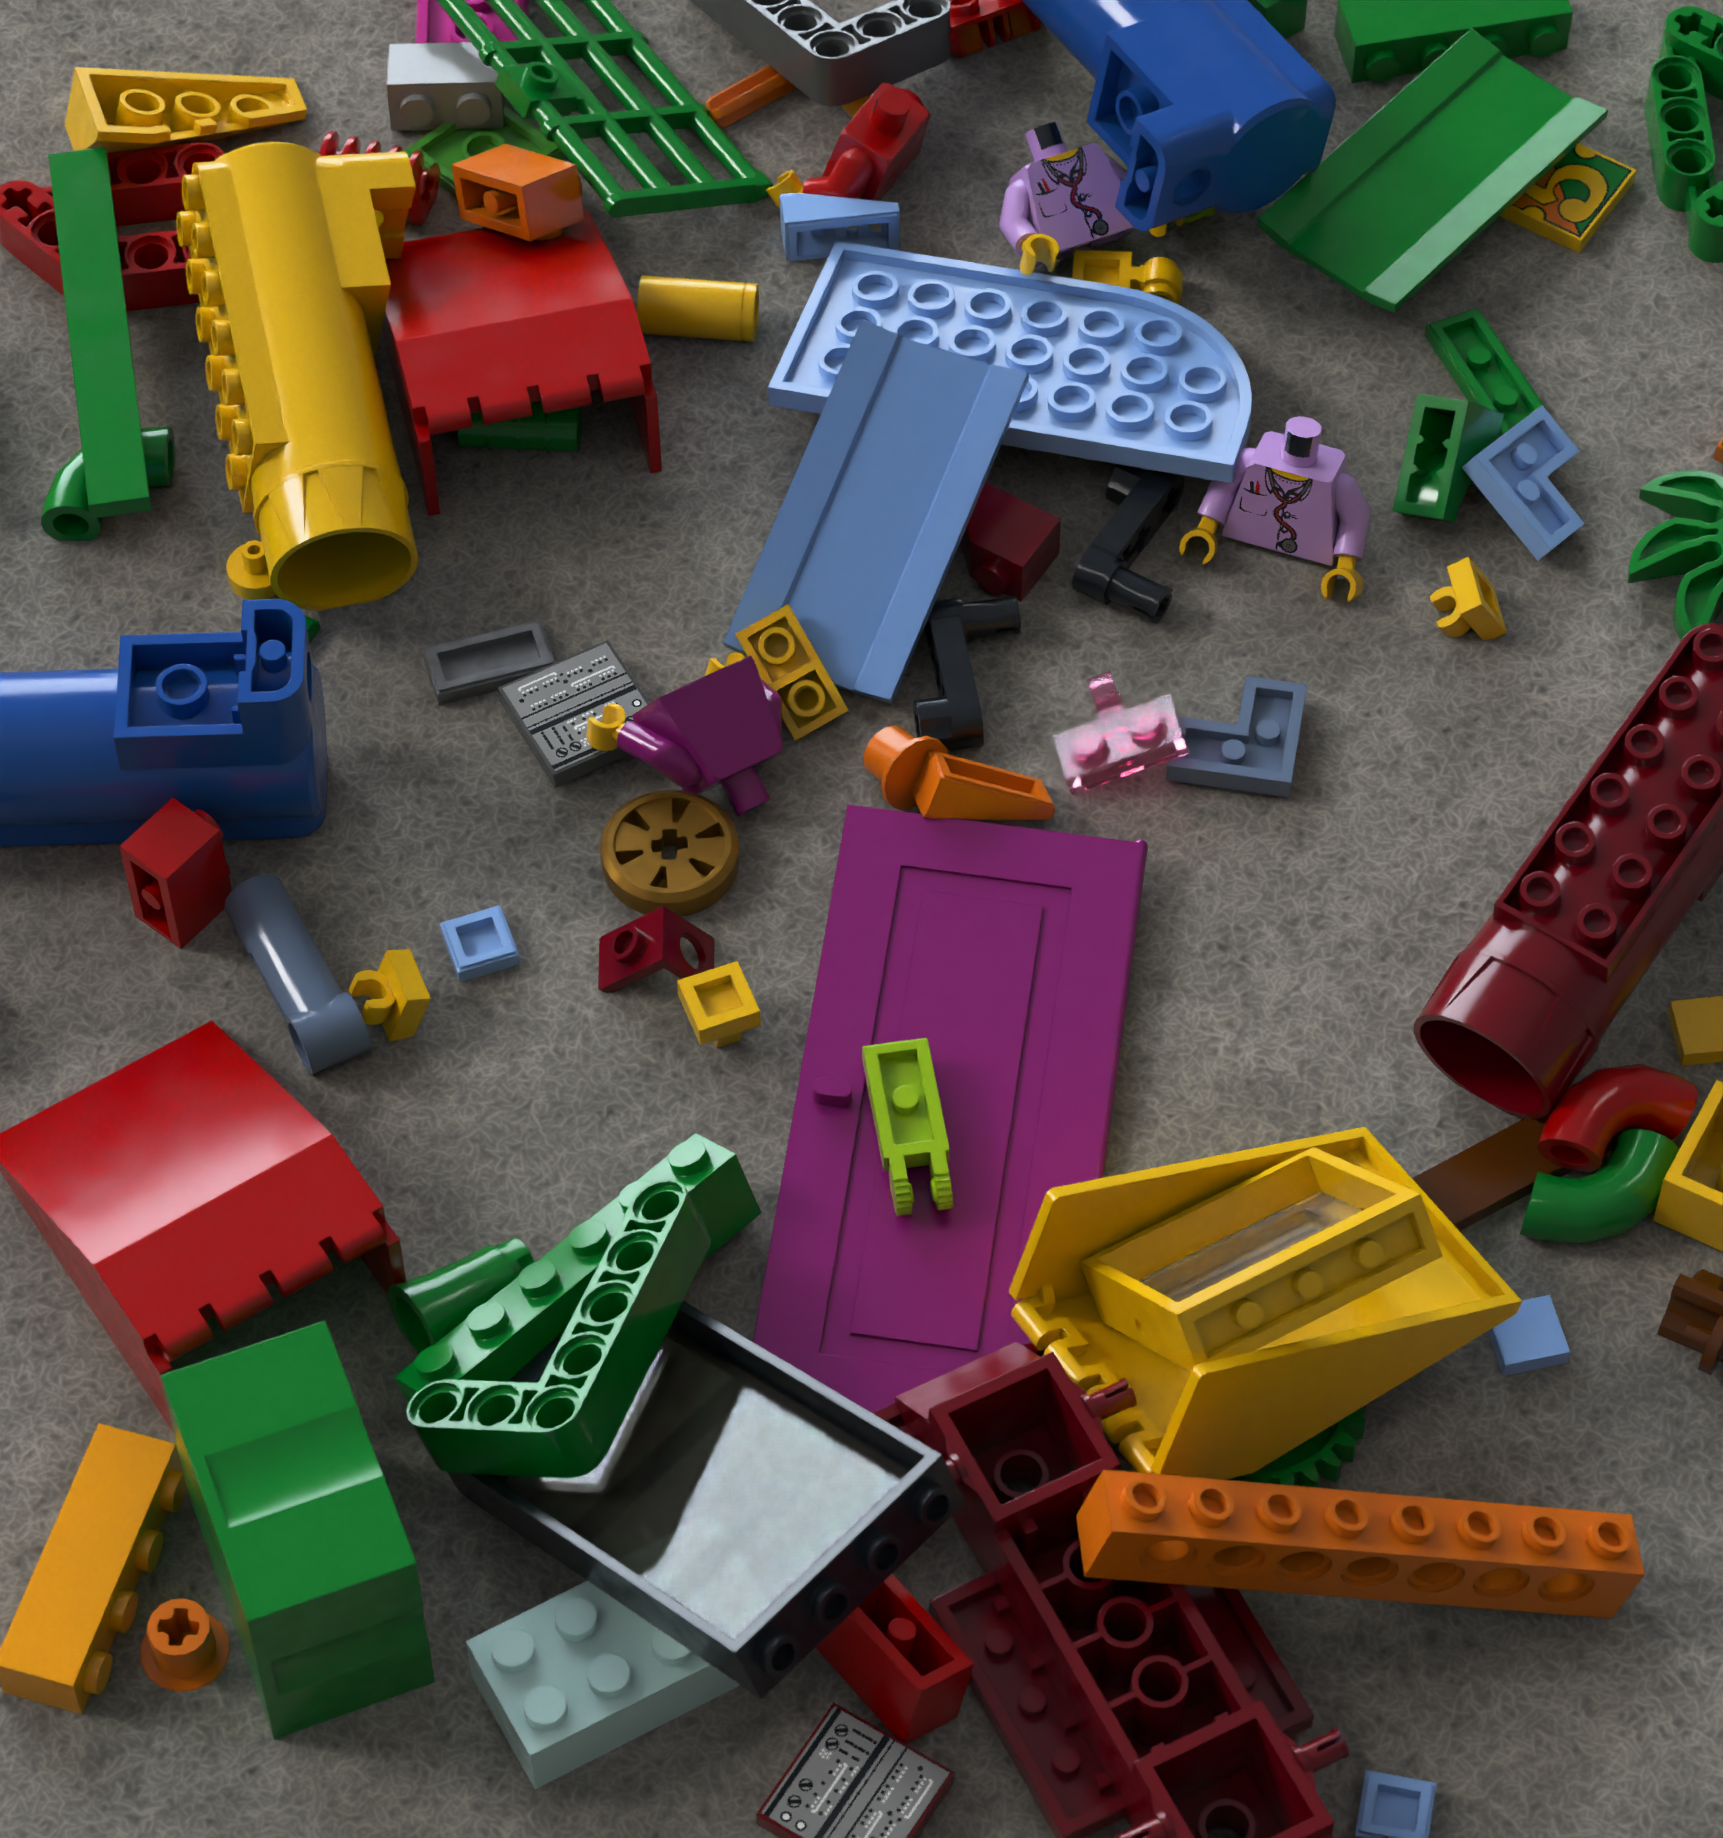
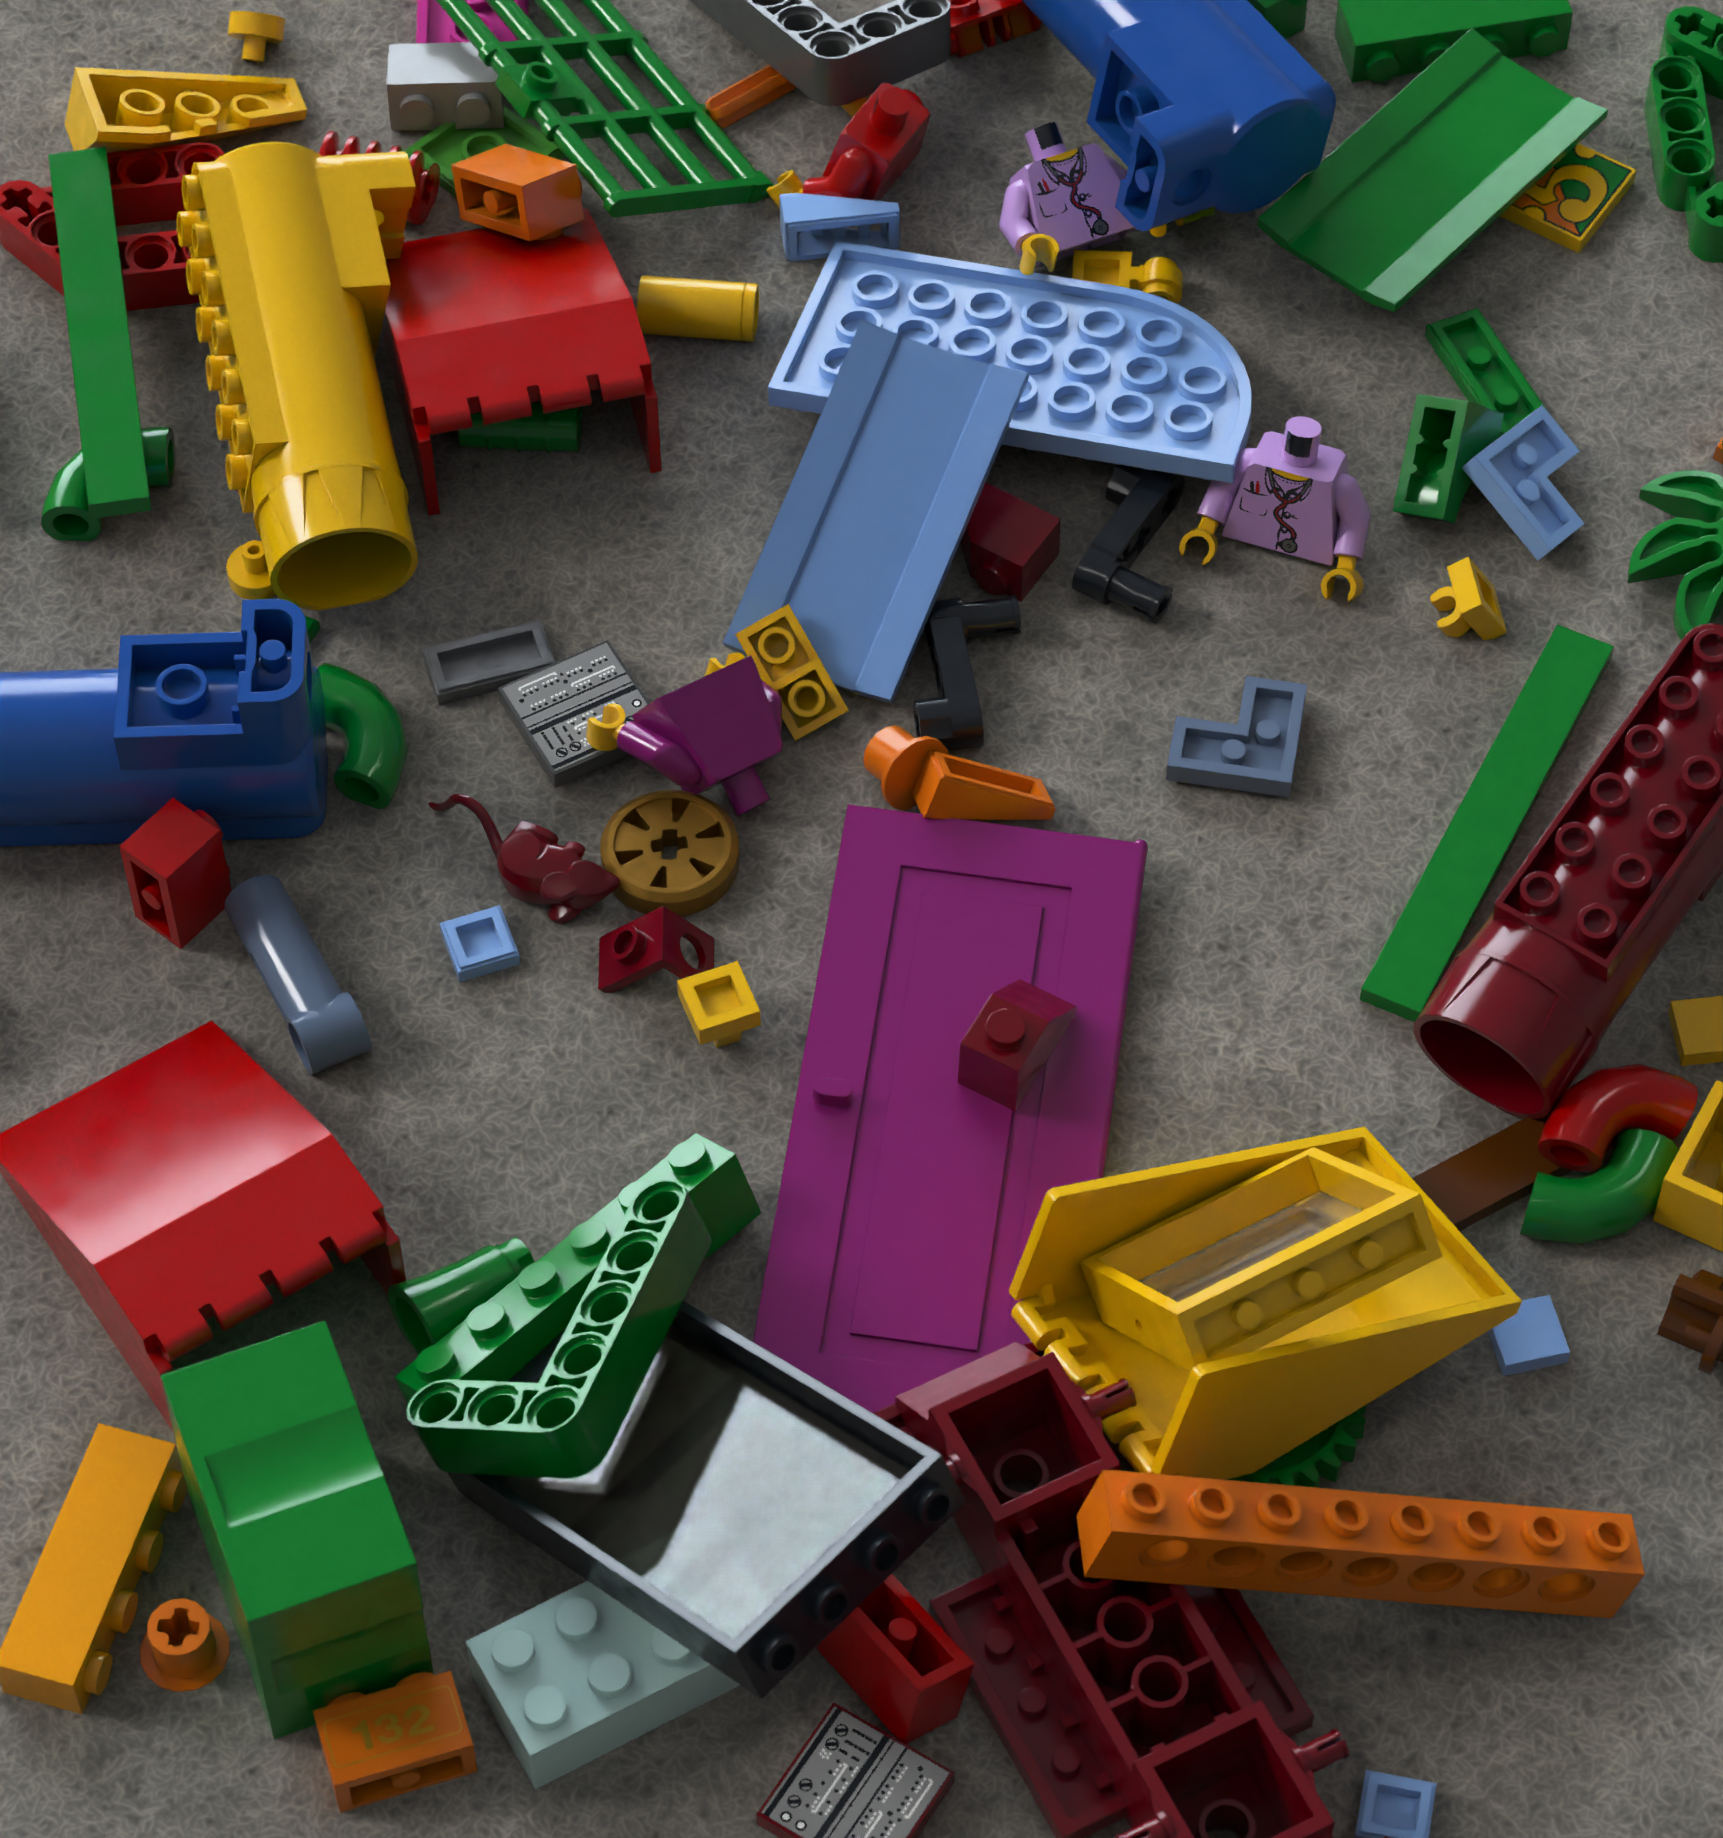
yellow tile [348,949,431,1041] -> none
lime hinge [862,1038,953,1216] -> none
clear pink plate [1053,671,1189,795] -> none
none -> yellow tile [227,11,285,63]
none -> orange brick [313,1670,478,1813]
none -> green cylinder [317,663,408,809]
none -> dark red animal [428,793,620,924]
none -> dark red slope [958,979,1077,1111]
none -> green tile [1360,624,1614,1022]

